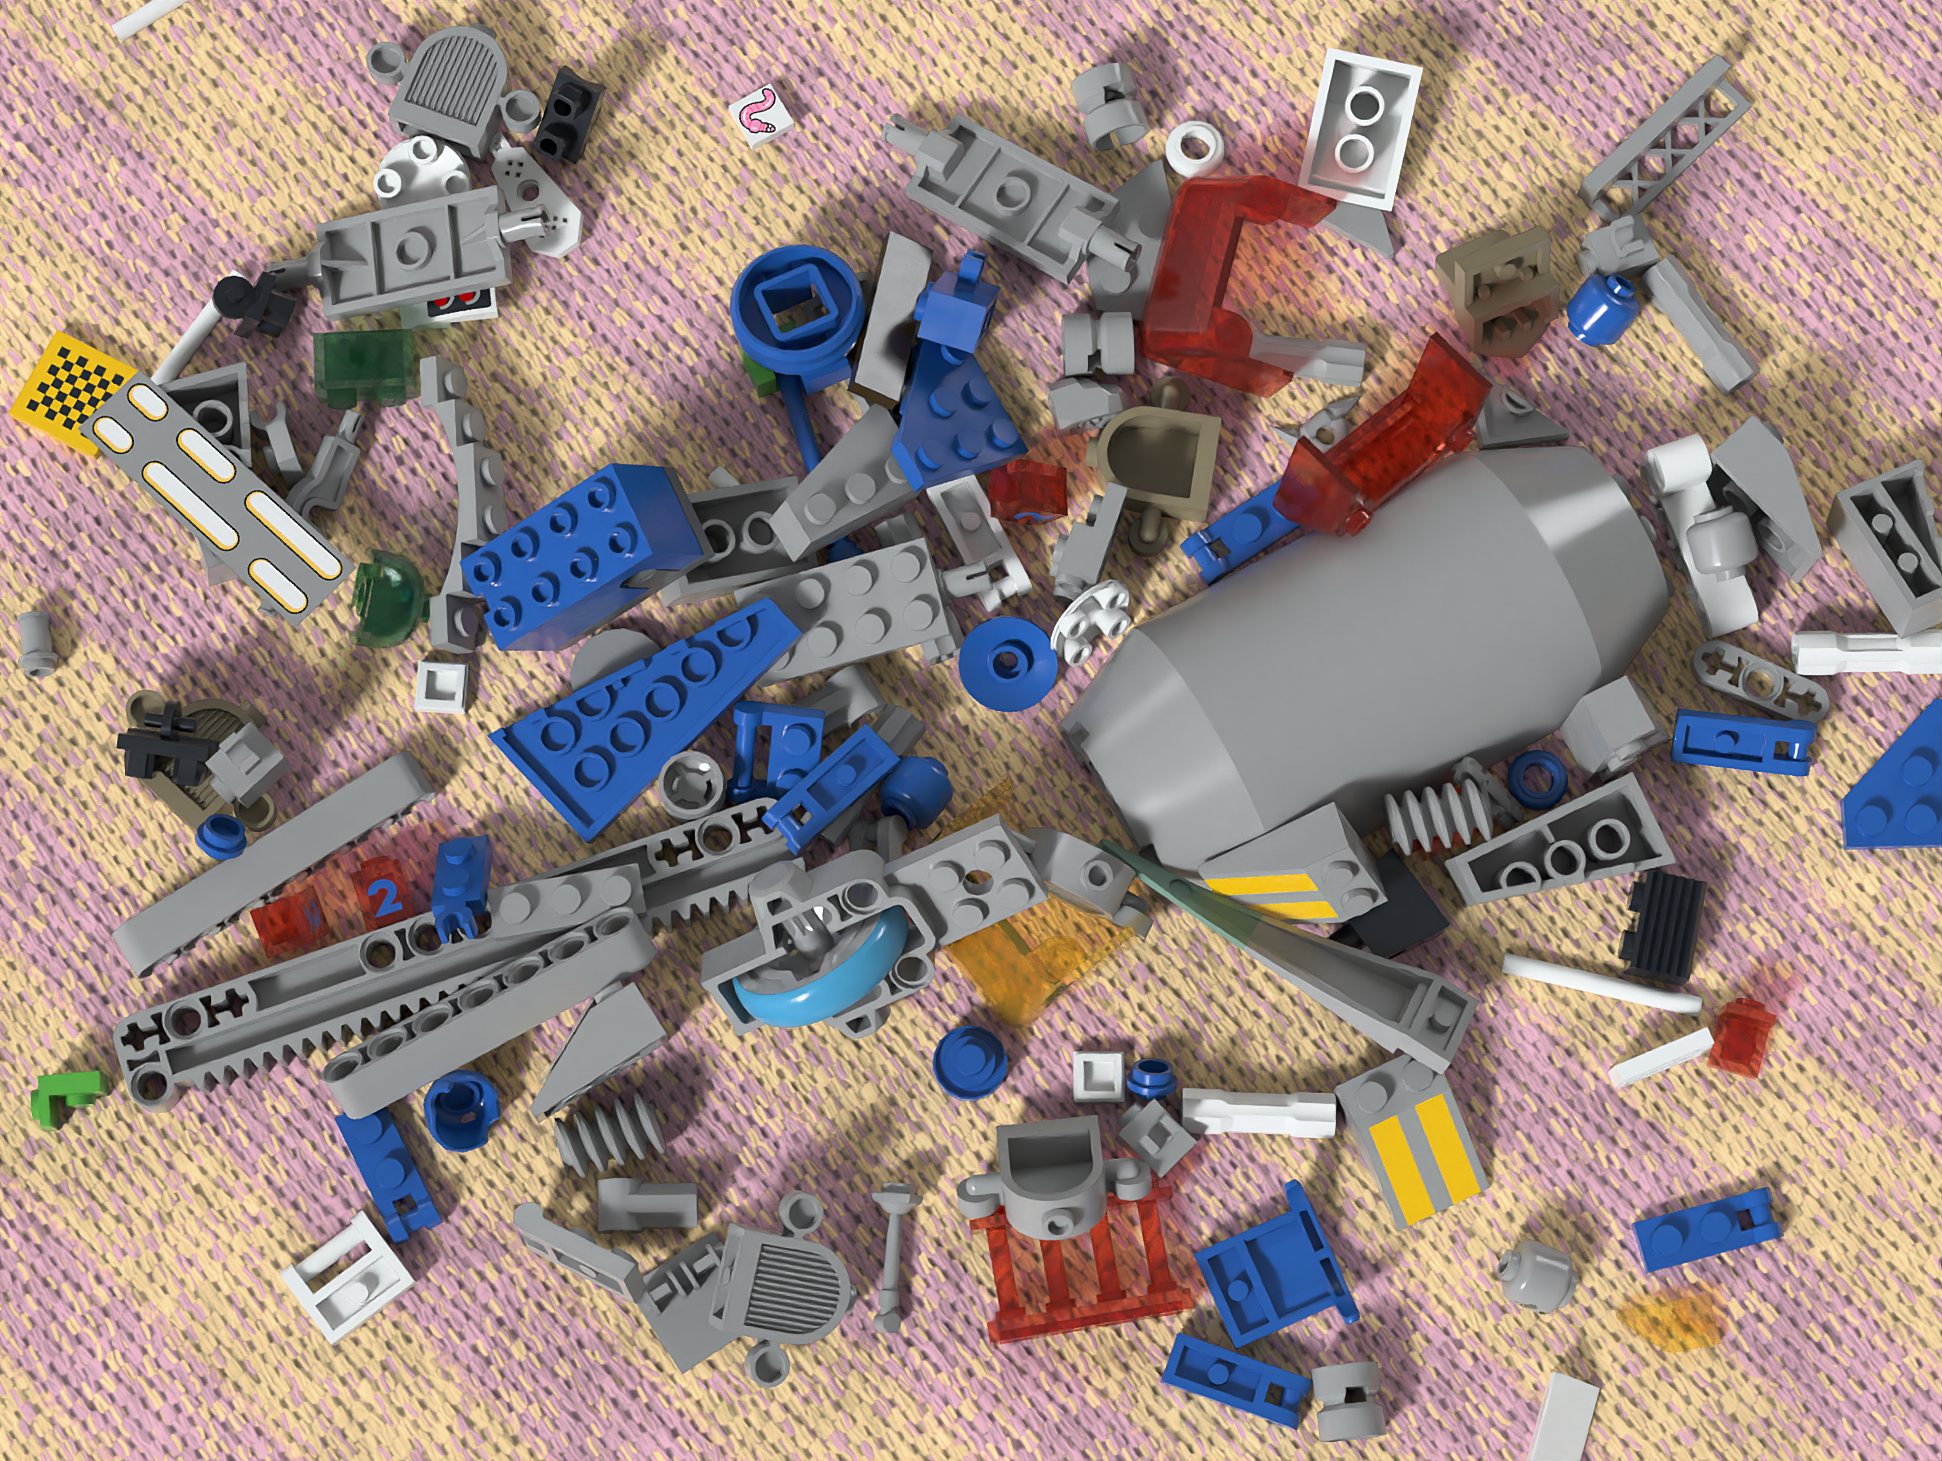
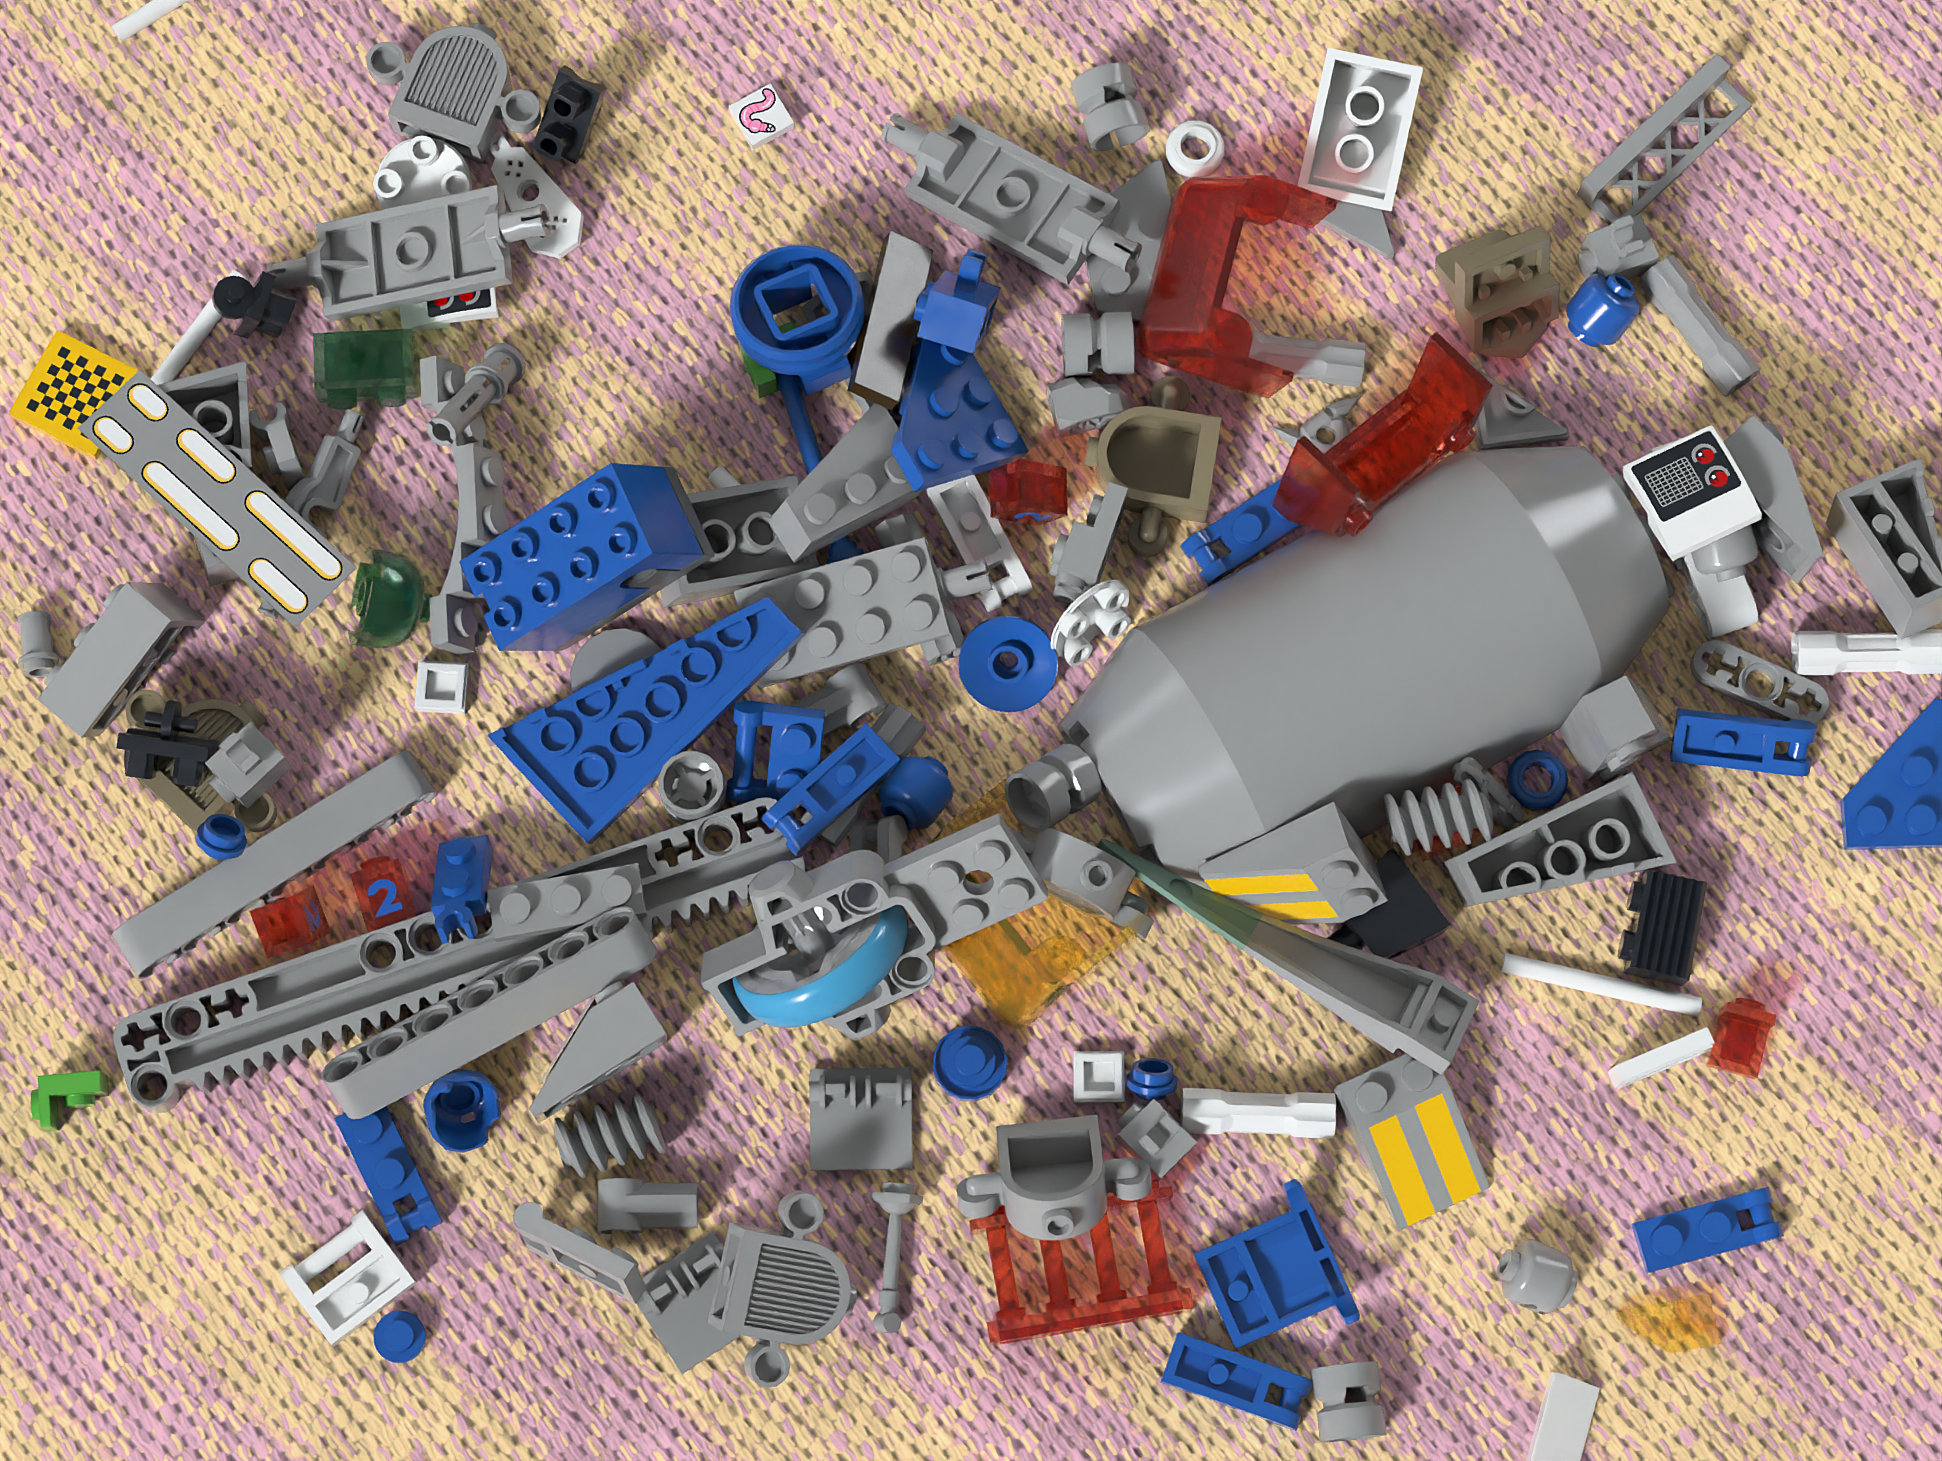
none -> light grey wedge [38,582,206,738]
none -> blue plate [373,1311,426,1363]
none -> light grey pin [427,343,526,446]
none -> light grey hinge [809,1067,913,1171]
none -> light grey wheel [1004,744,1101,833]
none -> slope [1623,425,1762,561]

